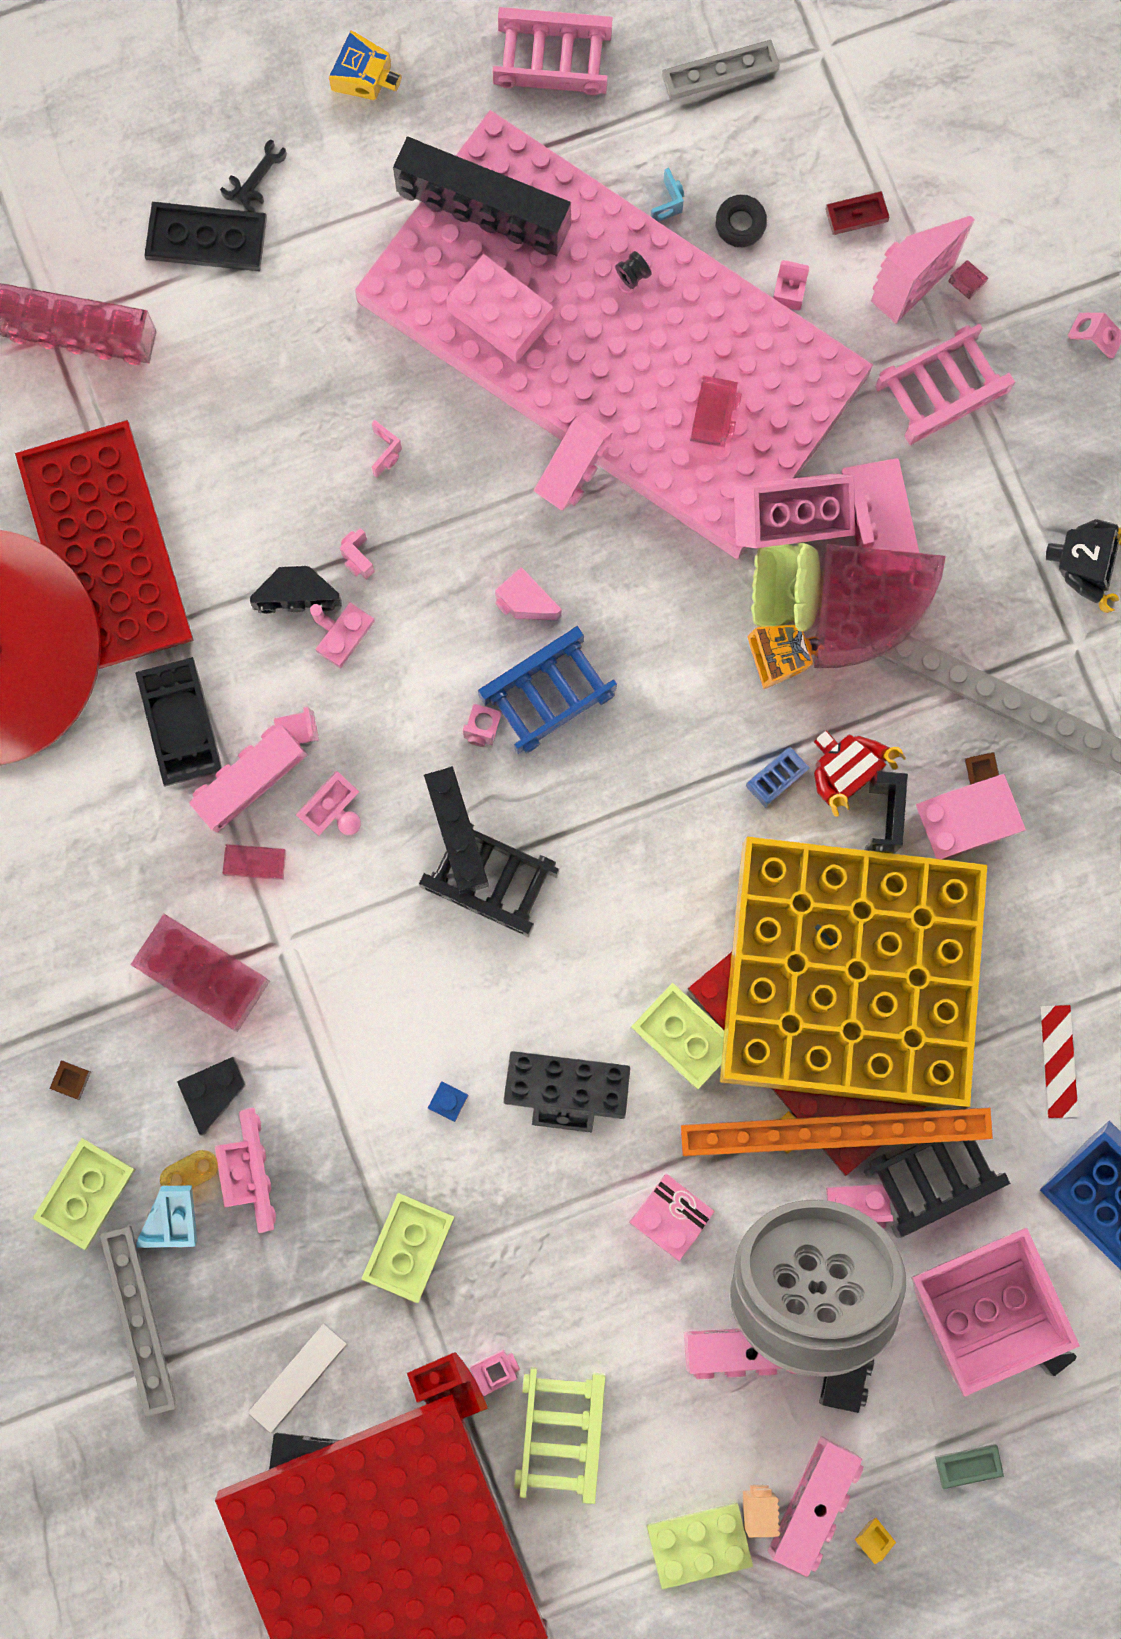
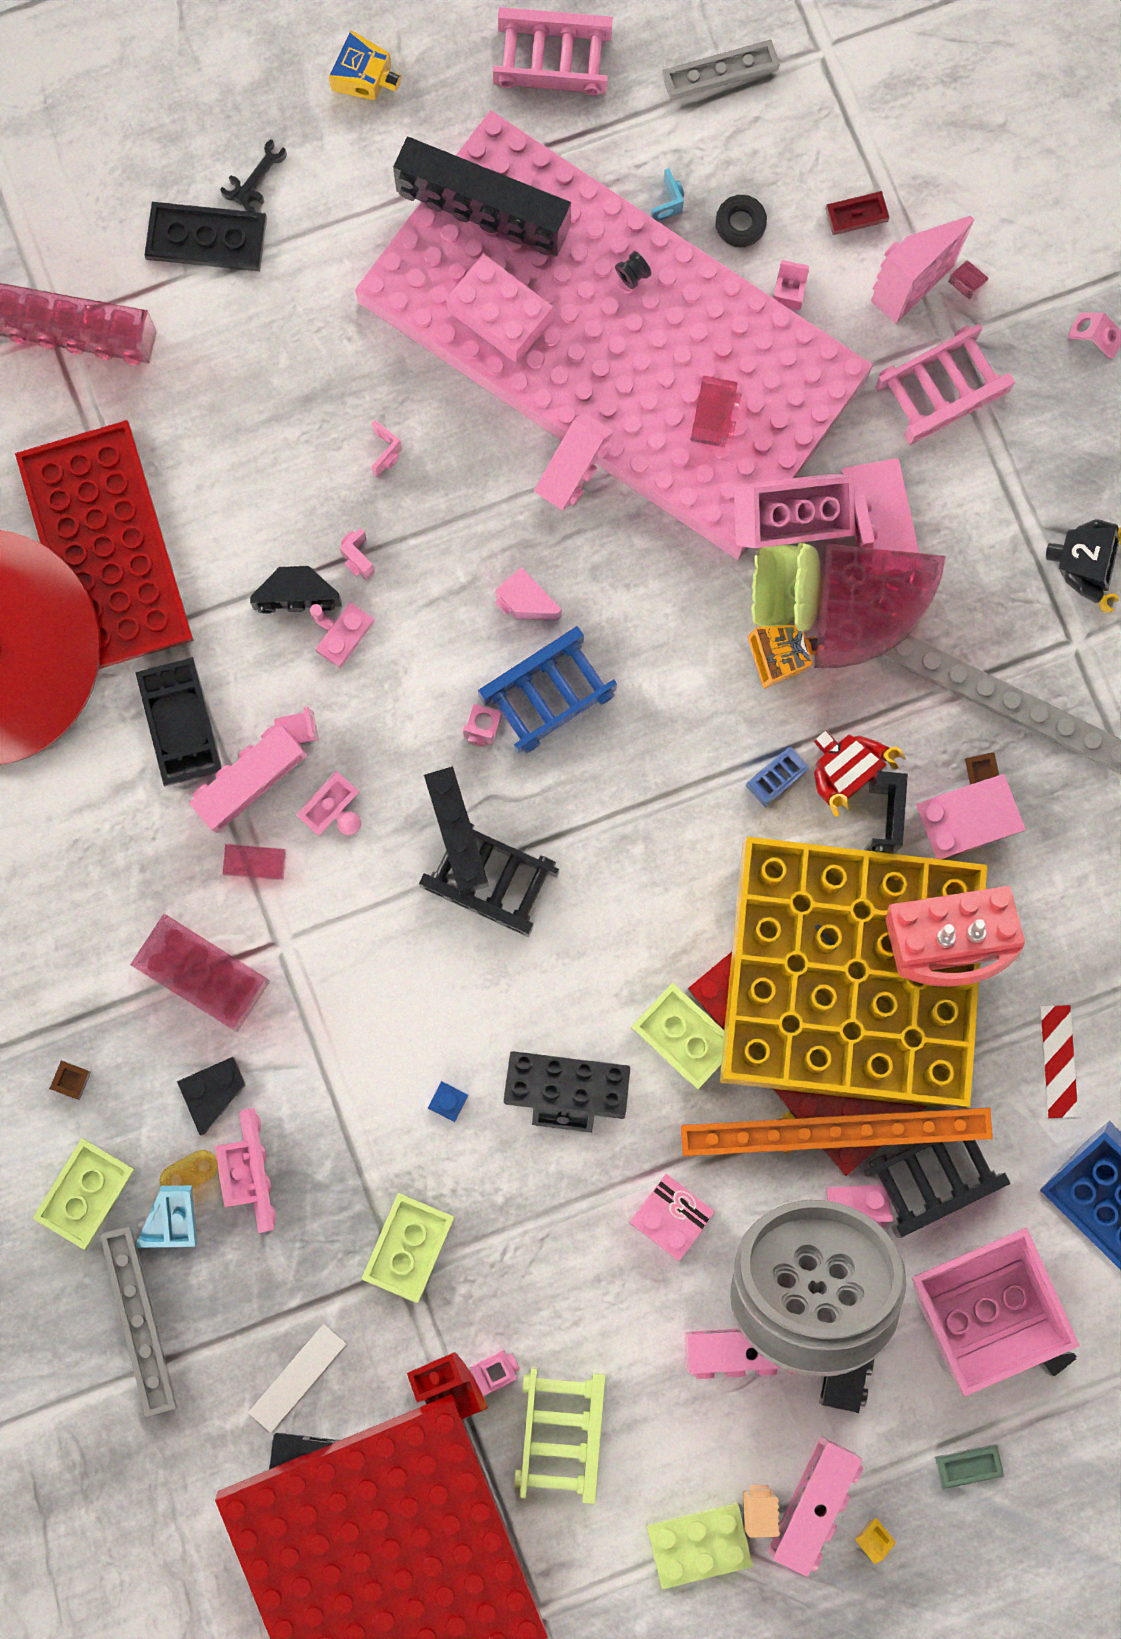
none -> coral piece [885,886,1025,986]

